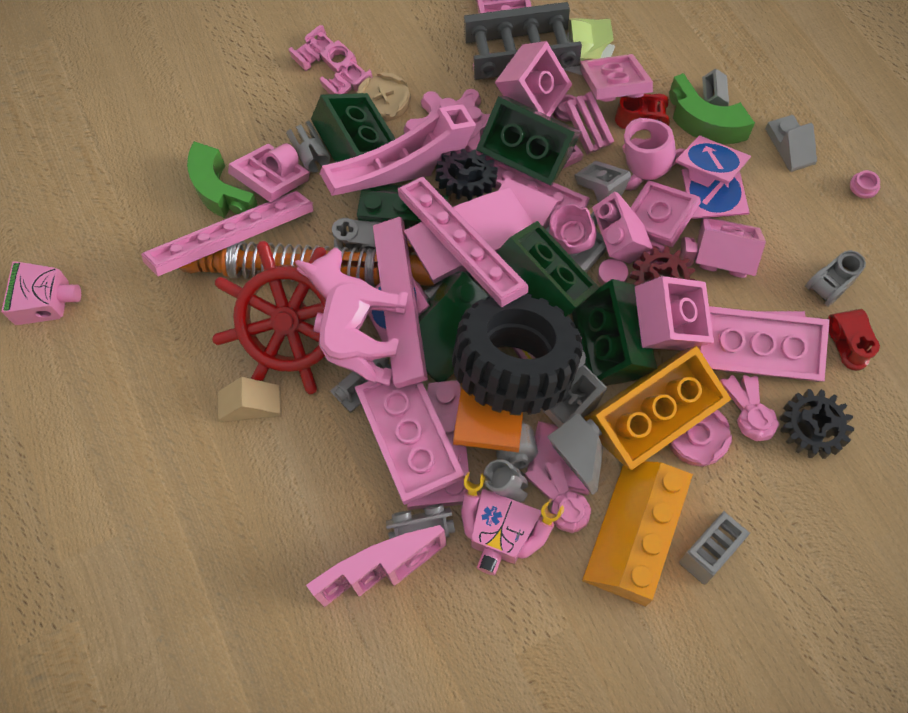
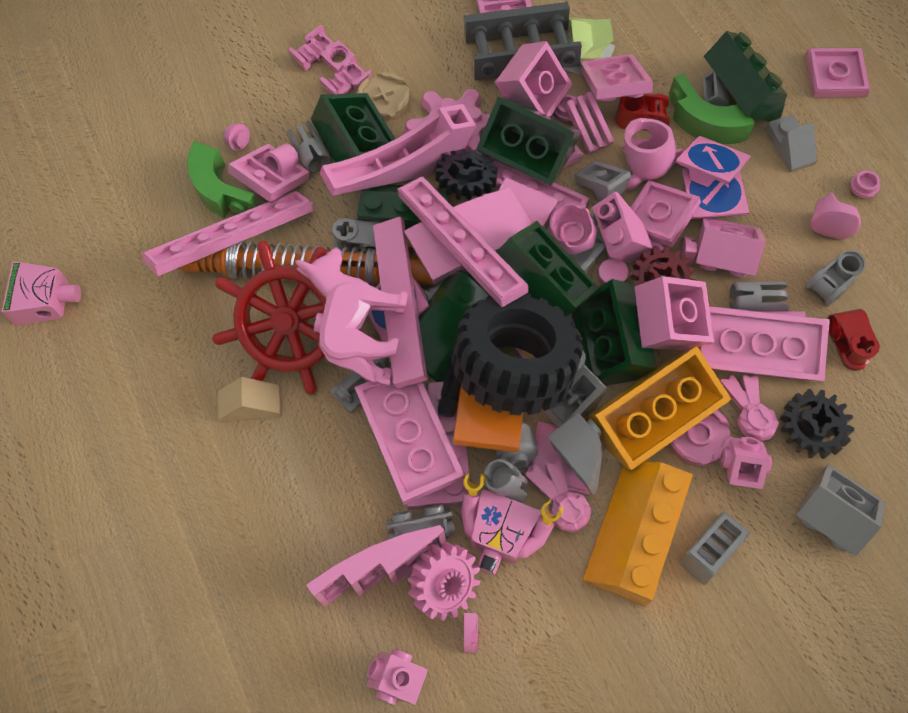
none -> bright pink plate [223,123,250,151]
none -> bright pink brick [366,649,428,705]
none -> bright pink gear [408,542,480,621]
none -> black axle [437,356,461,417]
none -> bright pink tile [464,613,478,653]
none -> dark green slope [703,31,787,120]
none -> bright pink brick [720,437,772,489]
none -> light grey arm [729,281,789,311]
none -> light grey slope [796,464,886,556]
none -> bright pink tile [805,48,870,97]
none -> bright pink hair [810,192,861,240]

